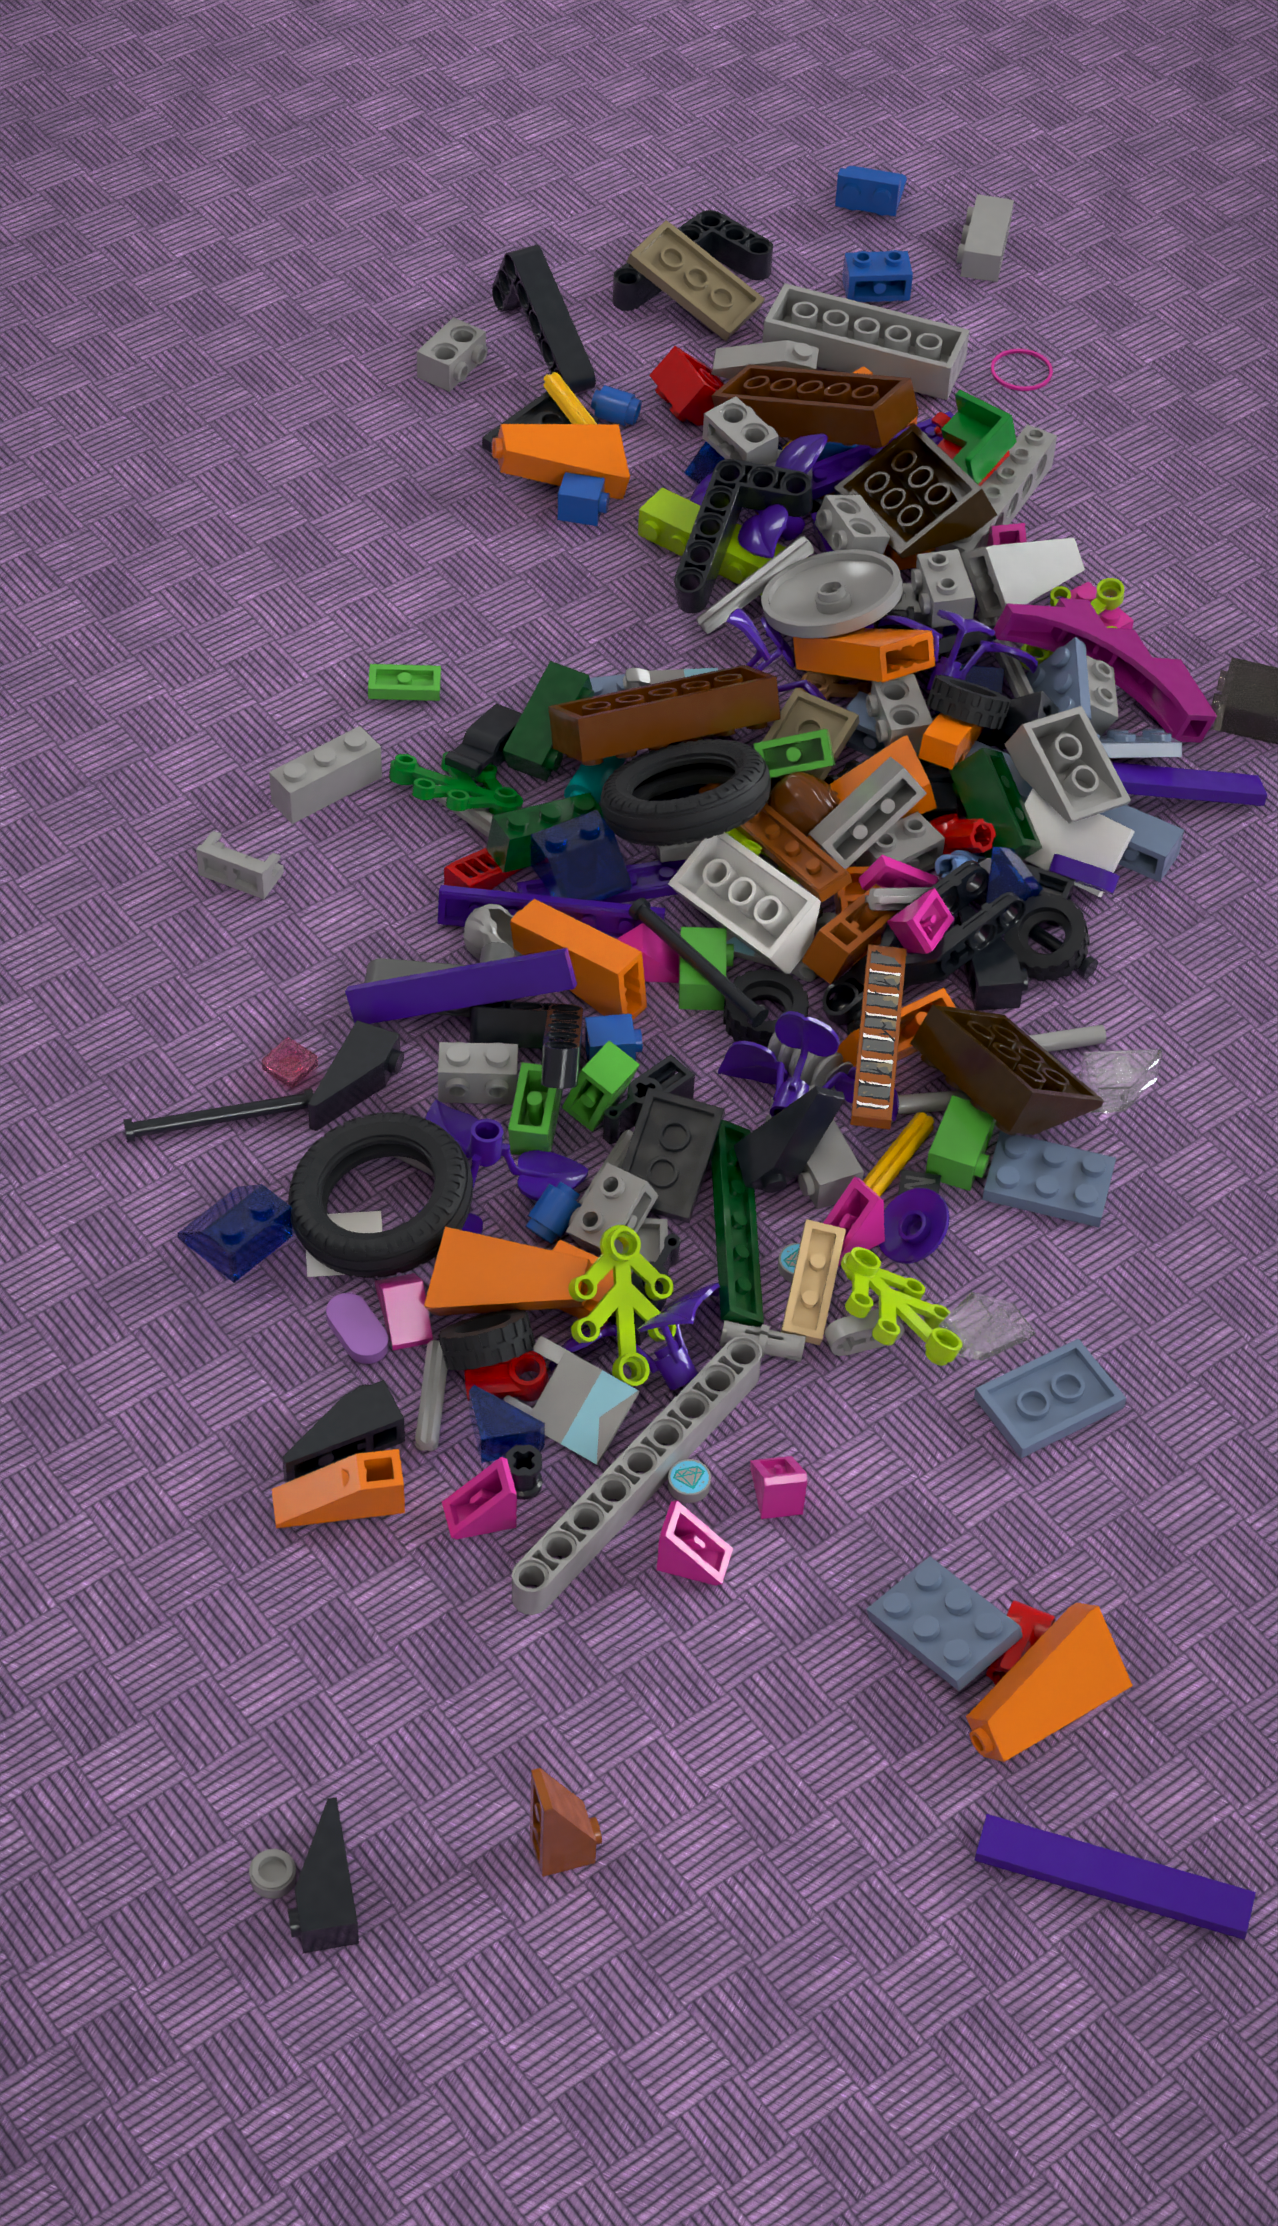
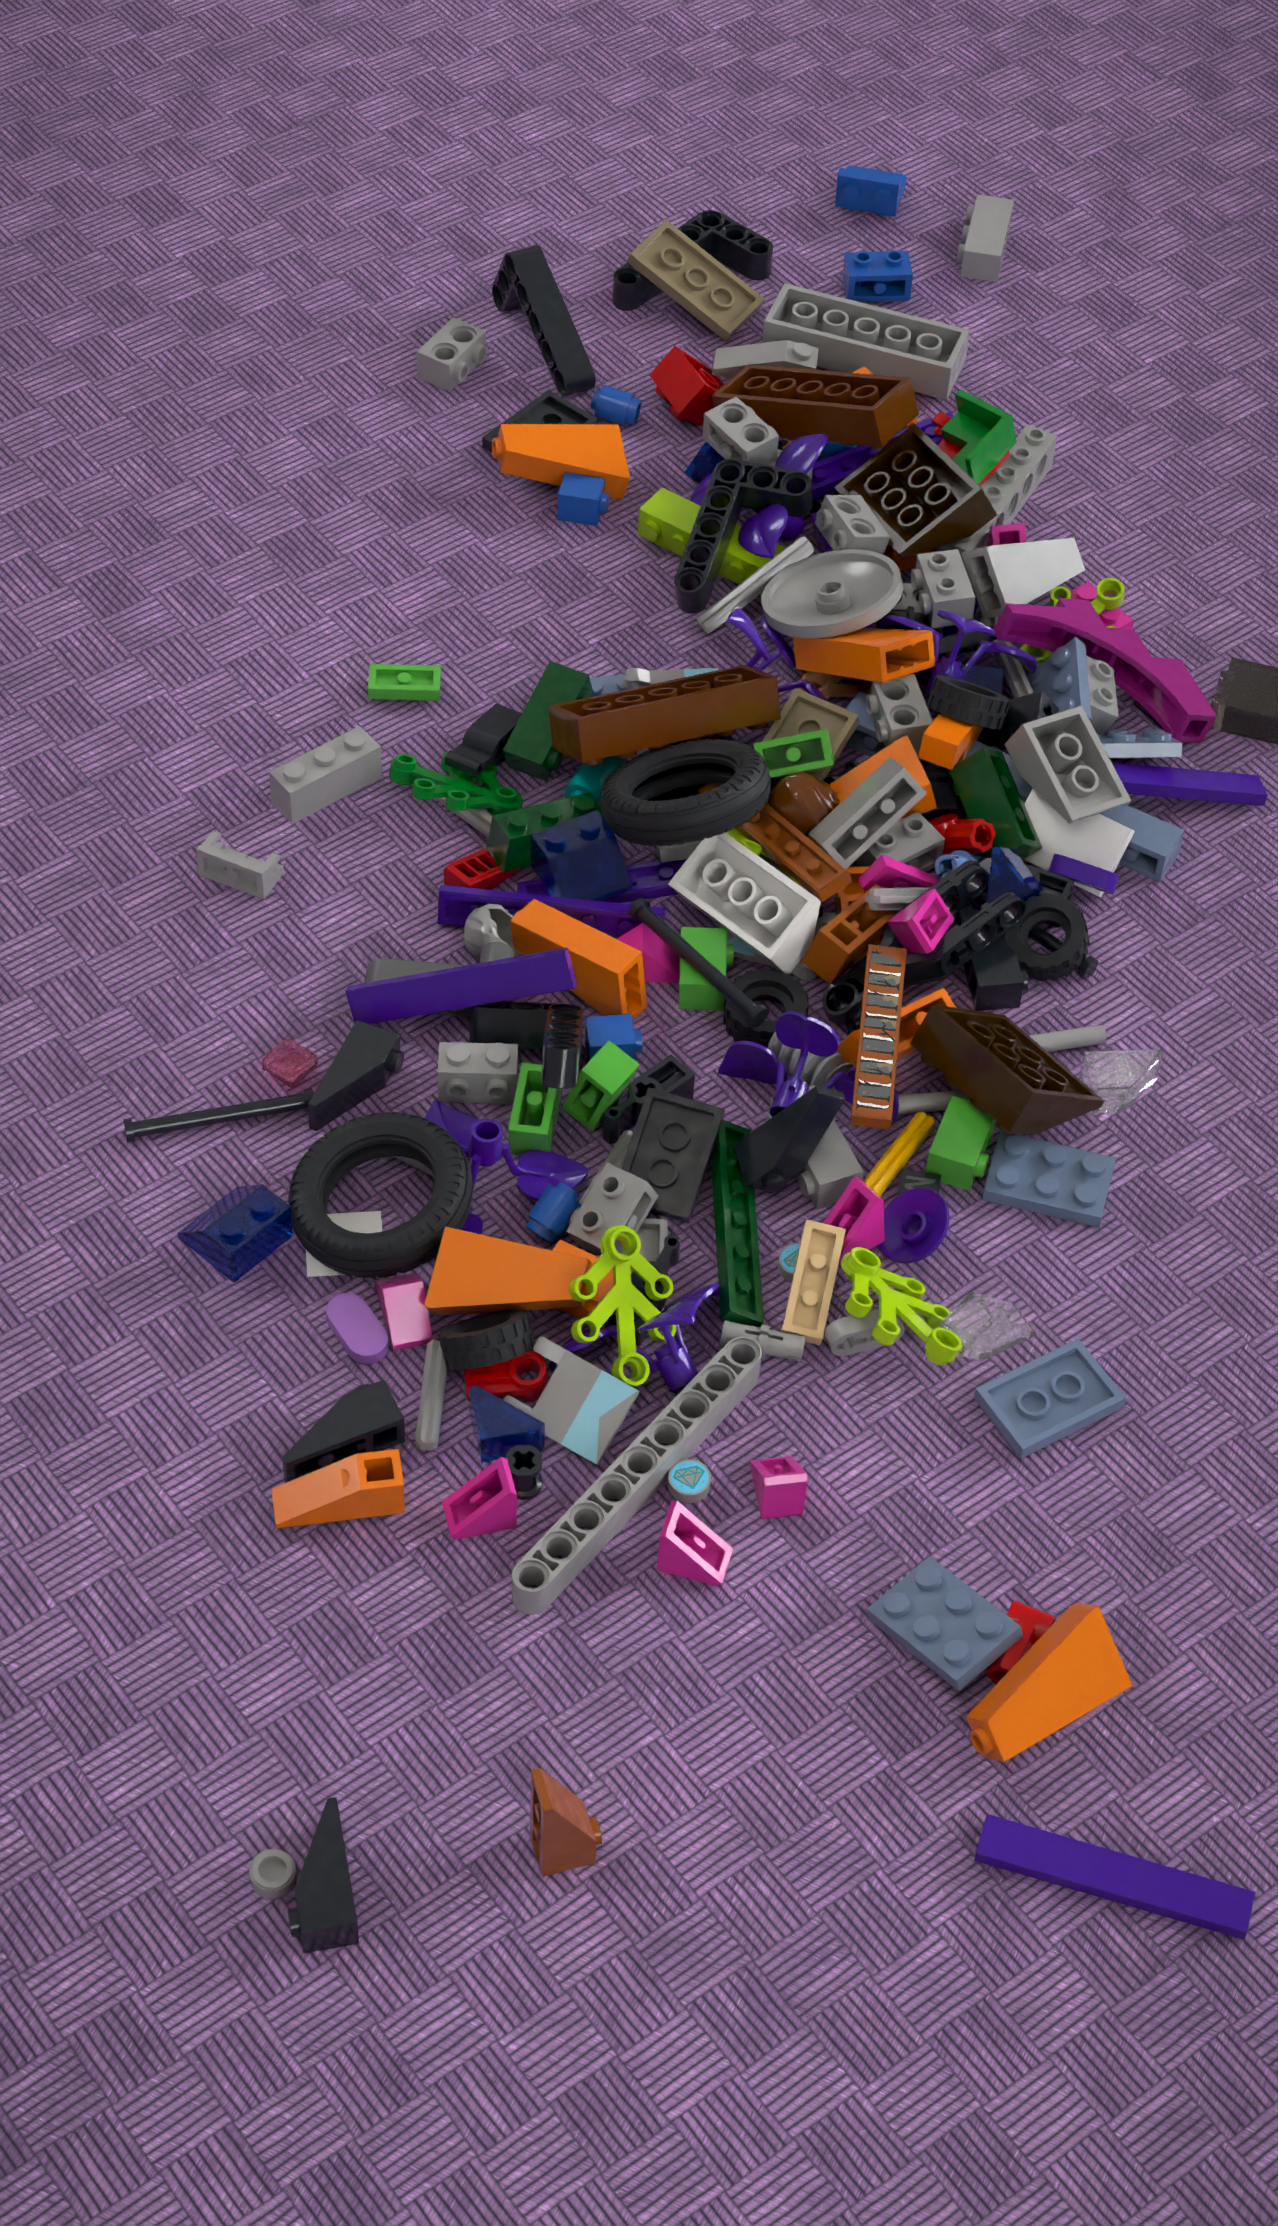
yellow axle [543,372,597,424] -> none
dark pink piece [991,349,1053,391] -> none

